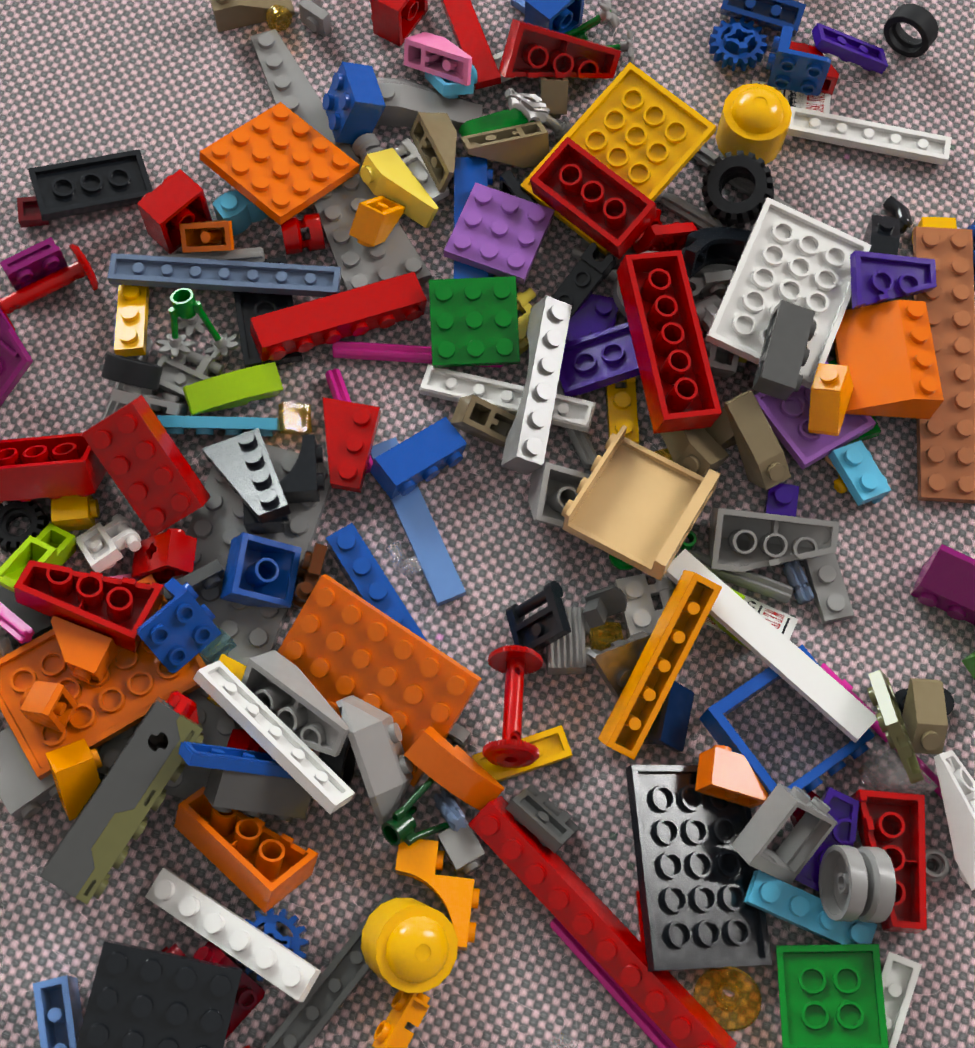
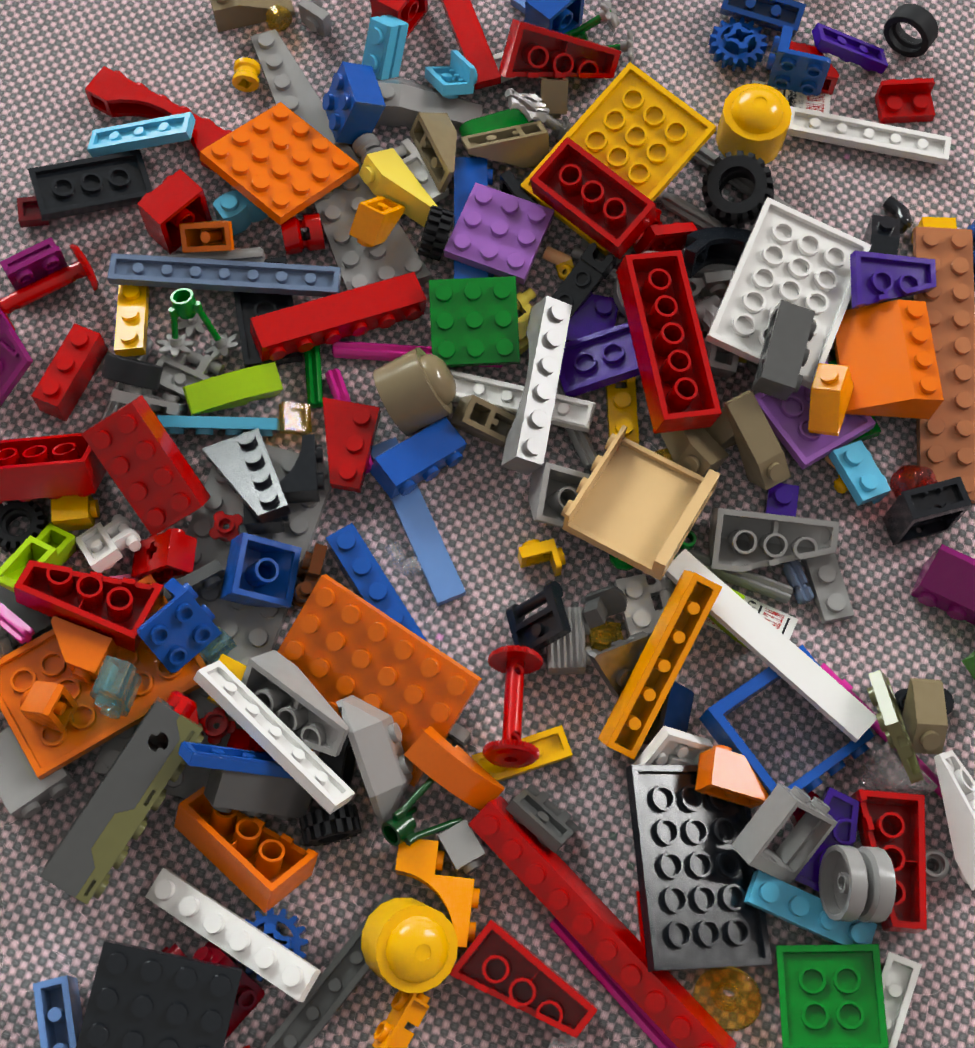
light orange slope [45,739,102,821] -> none
bright pink slope [404,32,472,86] -> none
sand blue axle [433,790,468,832] -> none
none -> red brick [31,323,108,422]
none -> red arch [85,66,232,172]
none -> medium azure plate [87,112,196,157]
none -> clear light blue brick [90,655,142,719]
none -> red plate [199,707,236,745]
none -> red plate [209,511,243,543]
none -> yellow wheel [232,57,261,92]
none -> black tyre [299,804,362,847]
none -> green axle [304,345,323,409]
none -> medium azure brick [362,15,409,80]
none -> dark tan piece [373,347,456,436]
none -> black tyre [418,205,454,261]
none -> red wedge [449,919,598,1038]
none -> yellow bracket [517,538,566,577]
none -> arm [543,246,575,281]
none -> white plate [633,726,713,765]
none -> red bracket [874,78,935,124]
none -> black window [883,477,972,545]
none -> clear red head [890,464,937,499]

